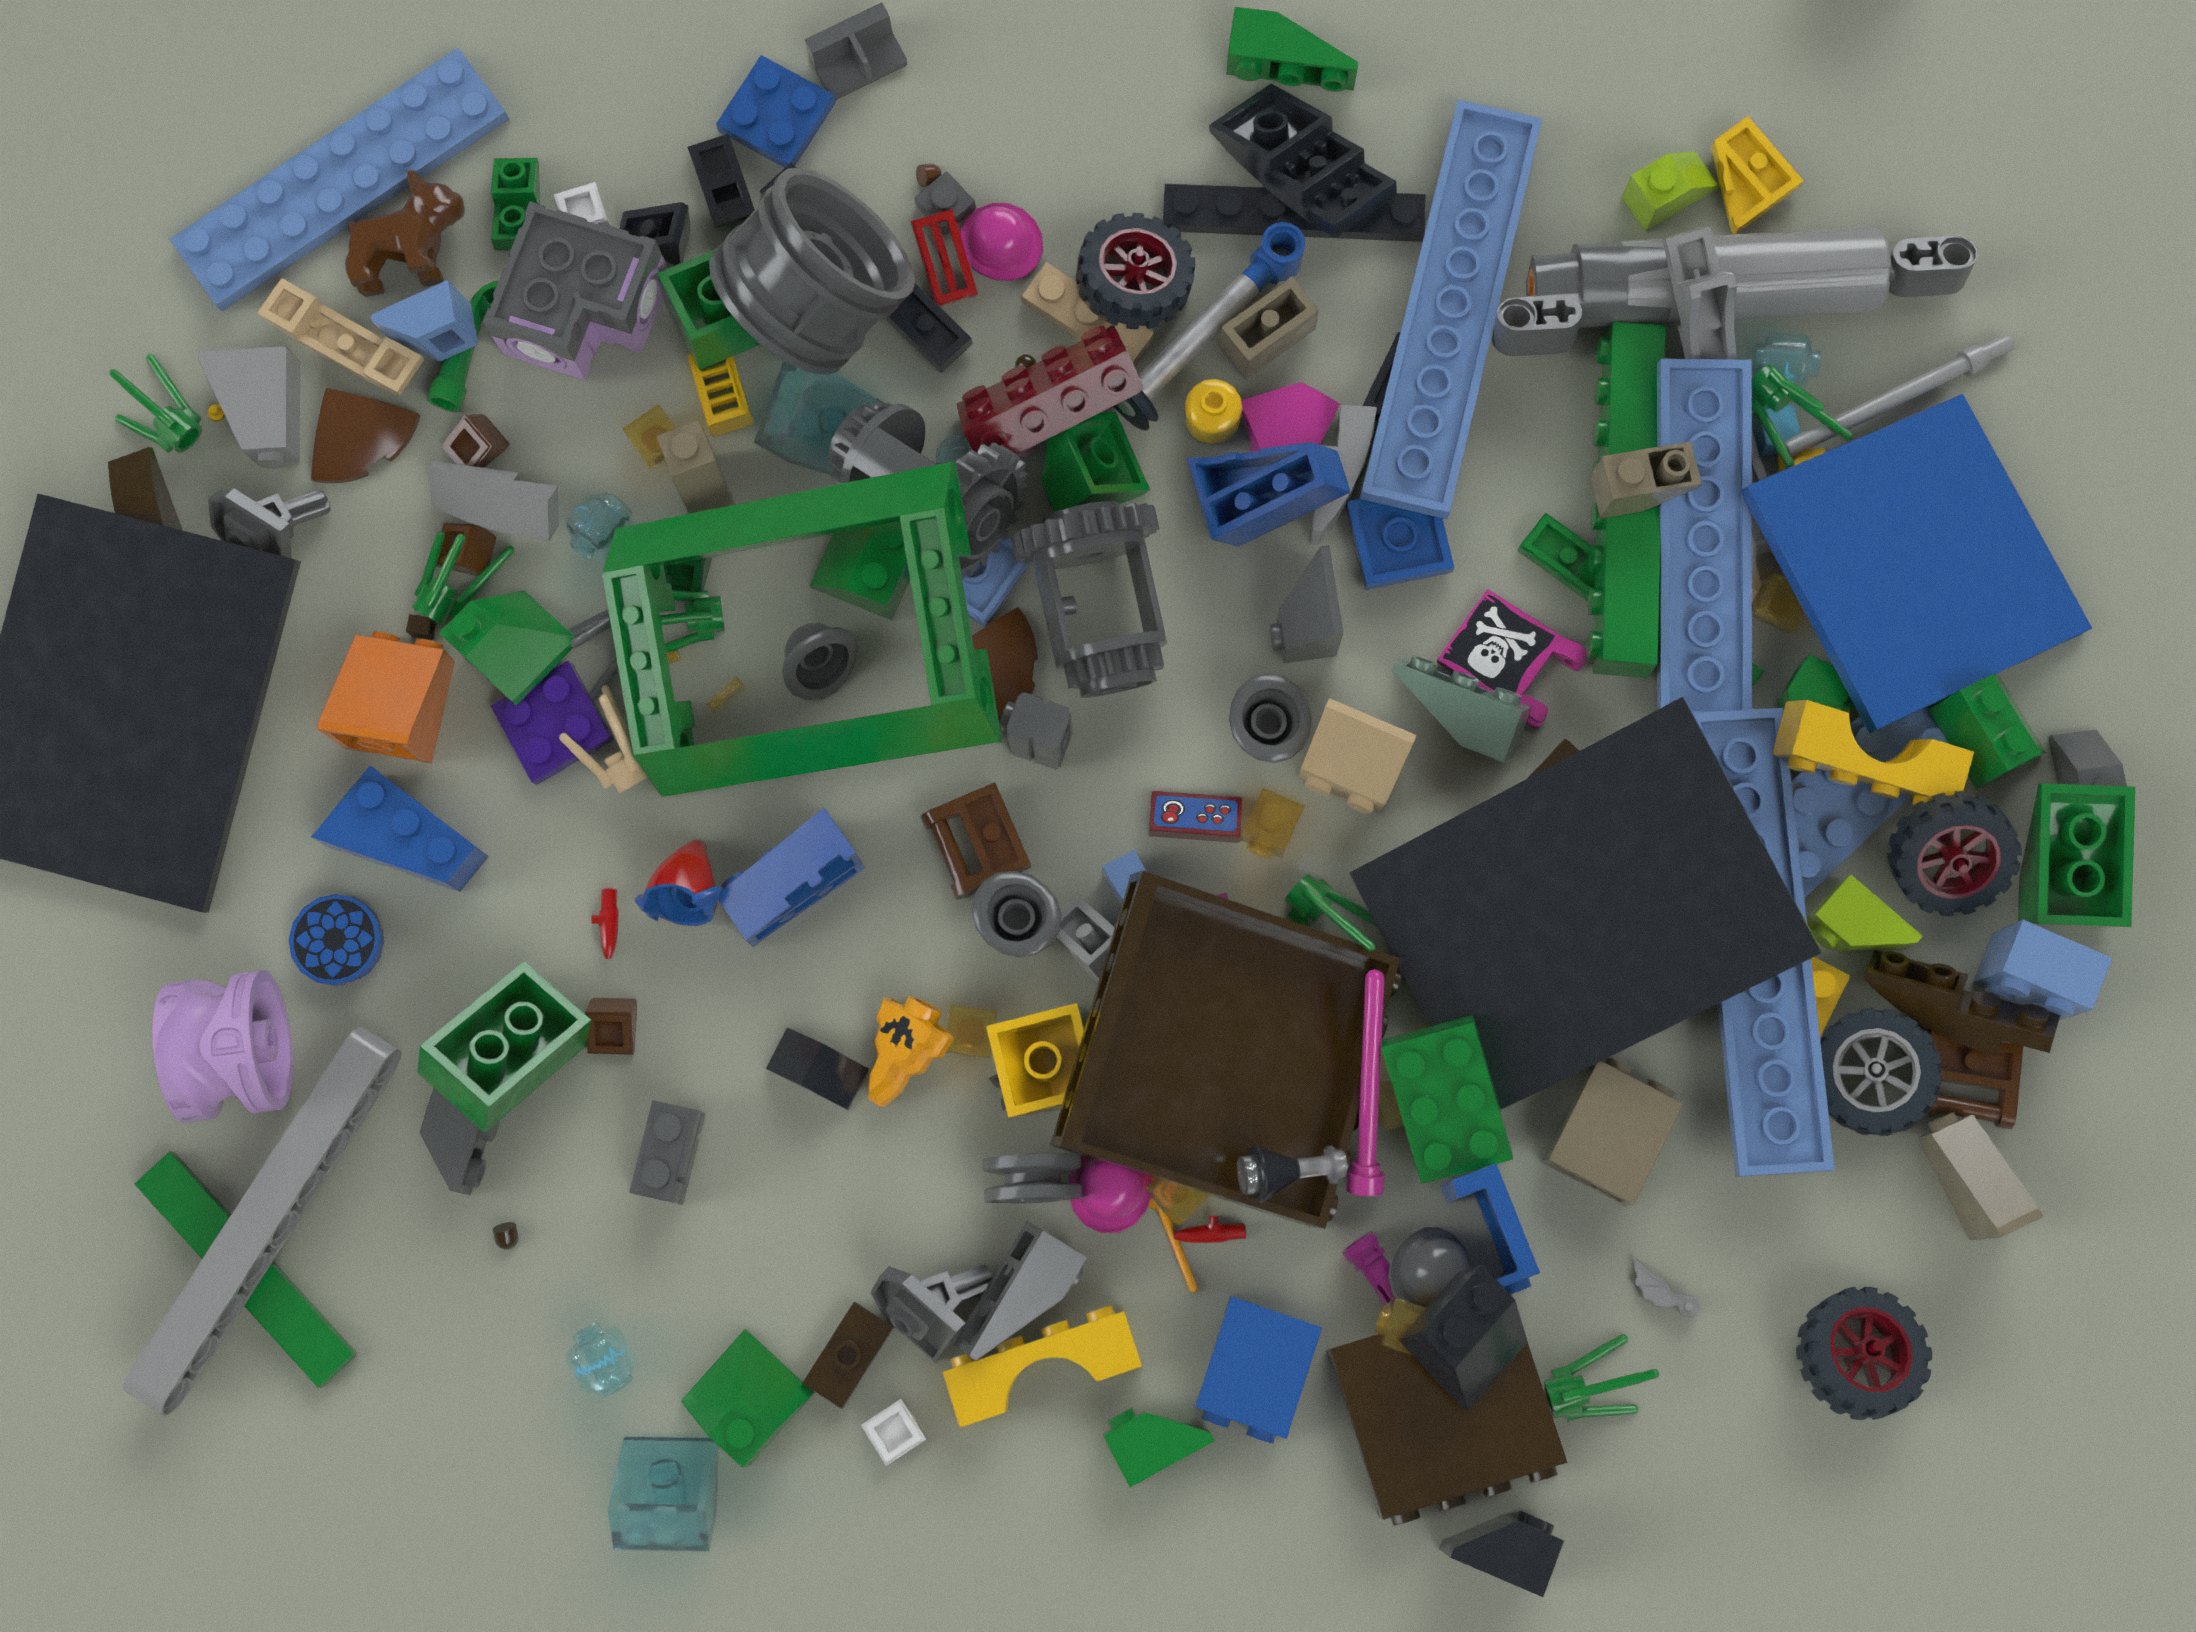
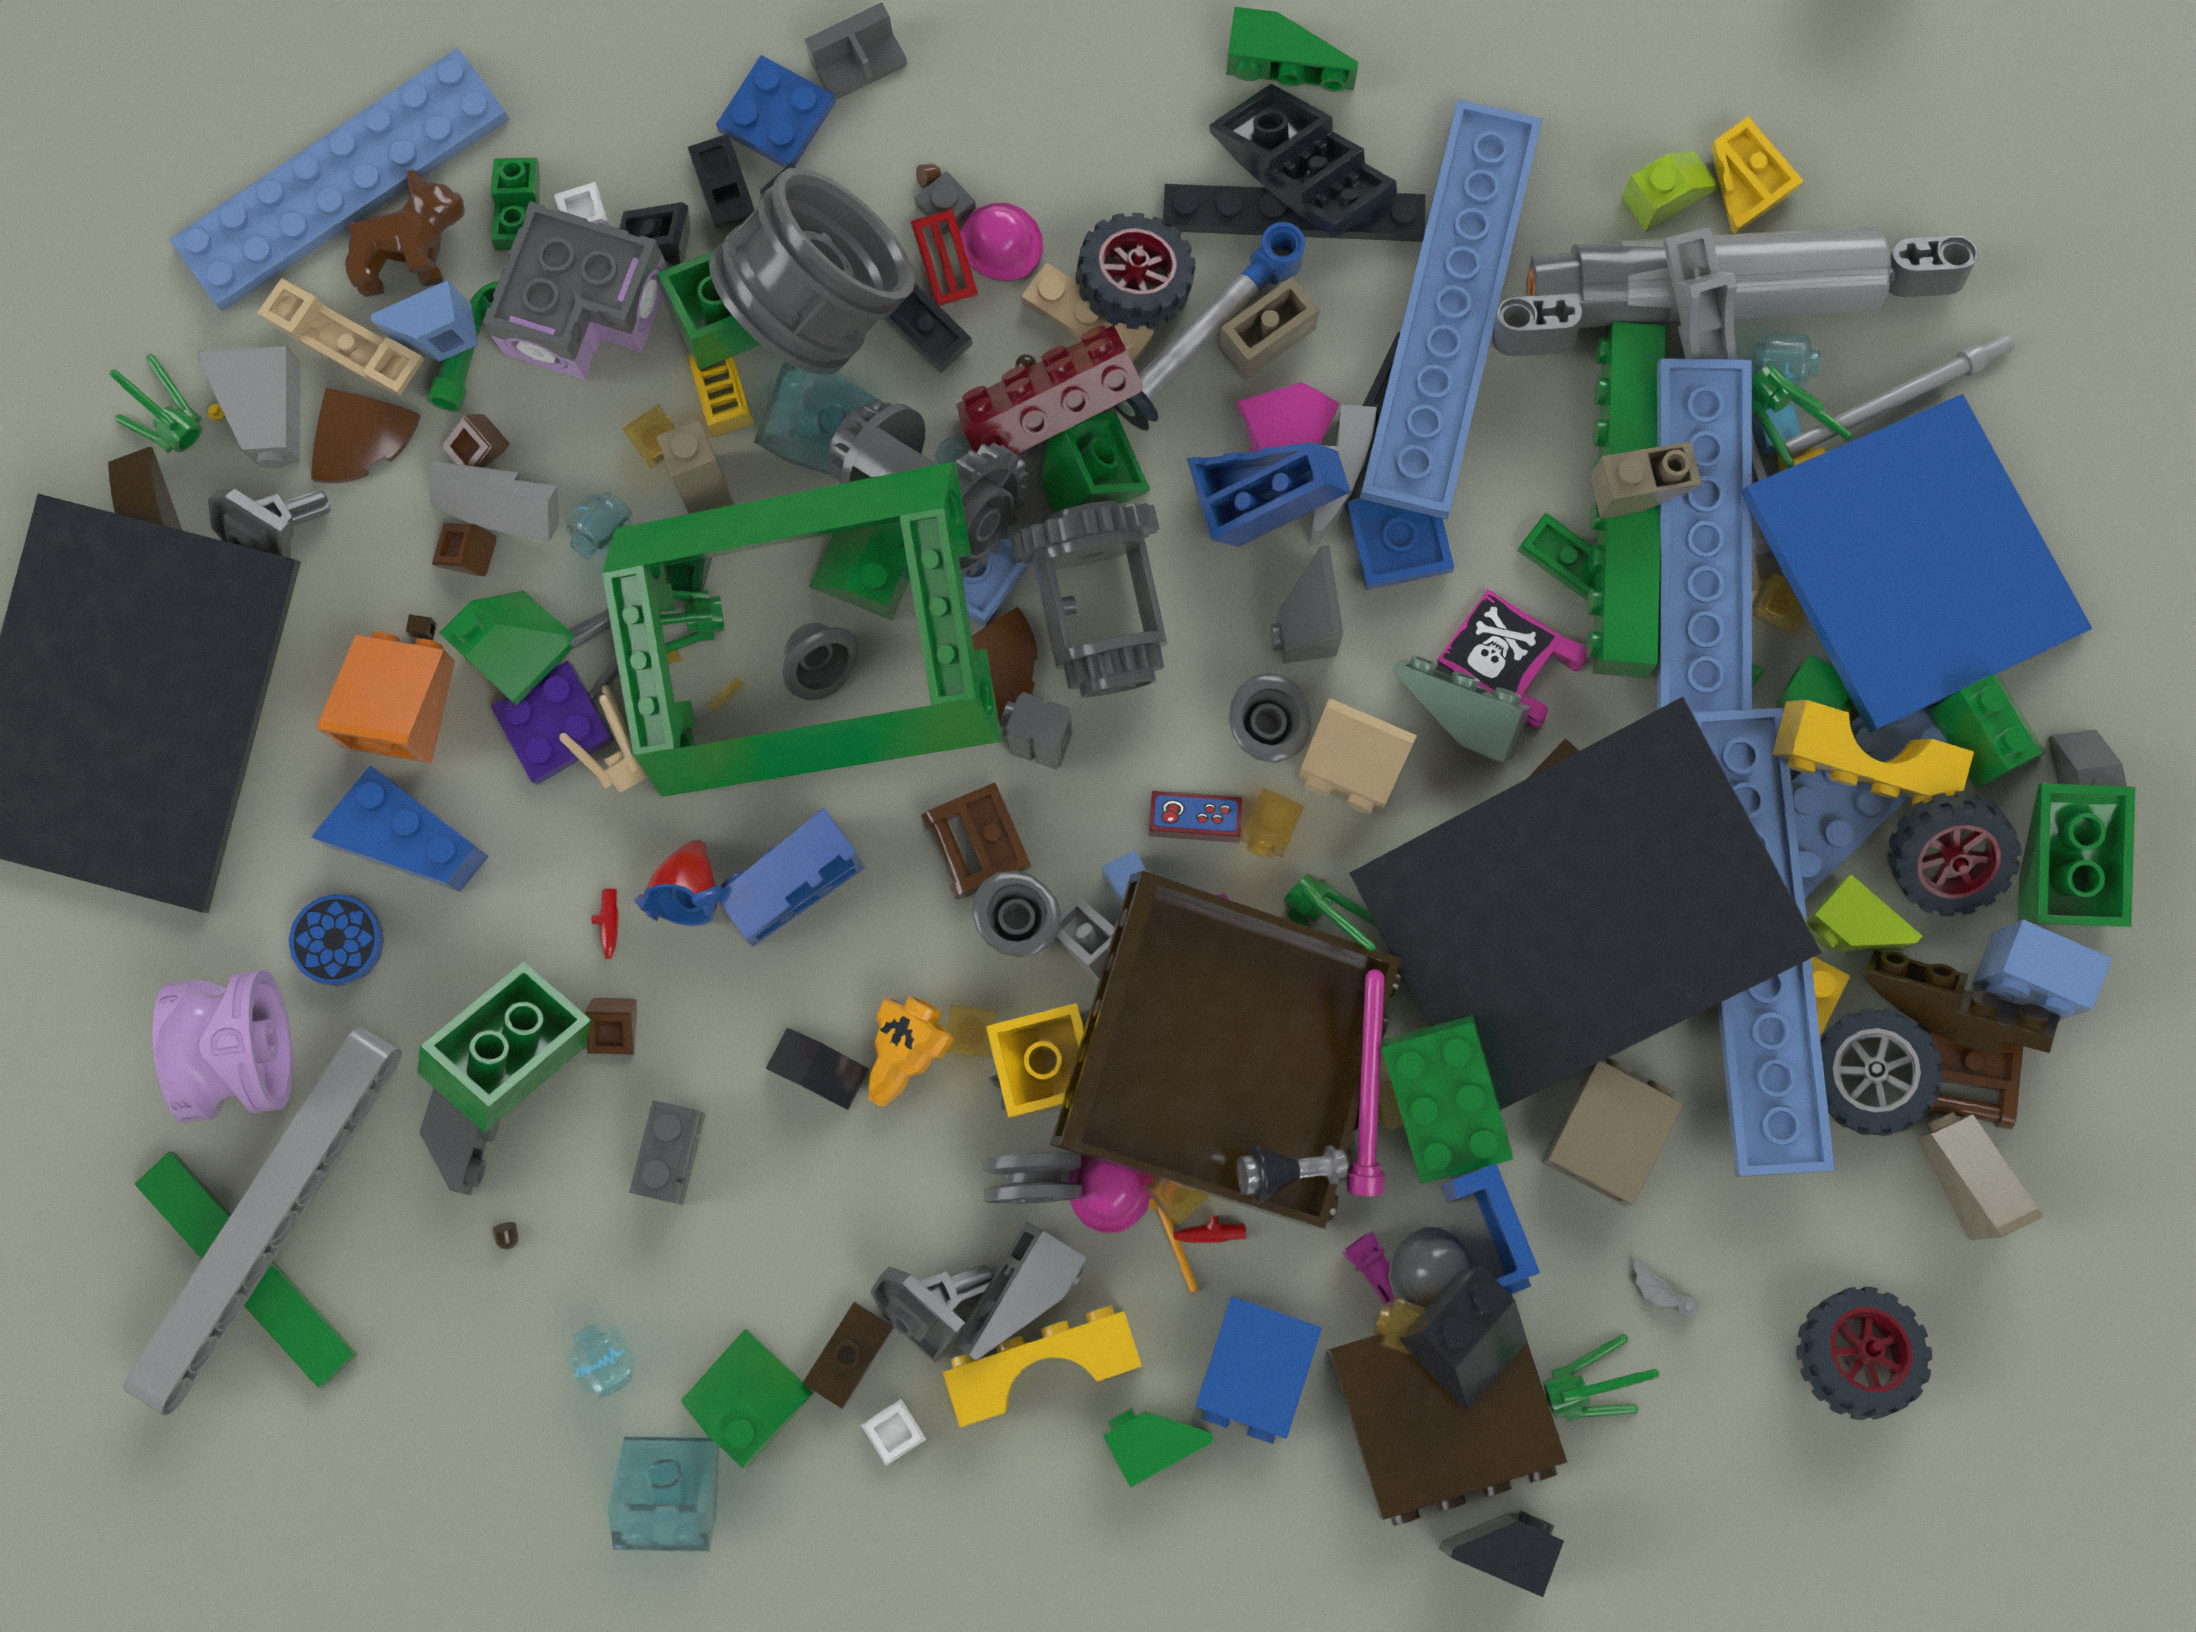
green plant [412,531,515,624] -> none
yellow head [1184,379,1243,444] -> none

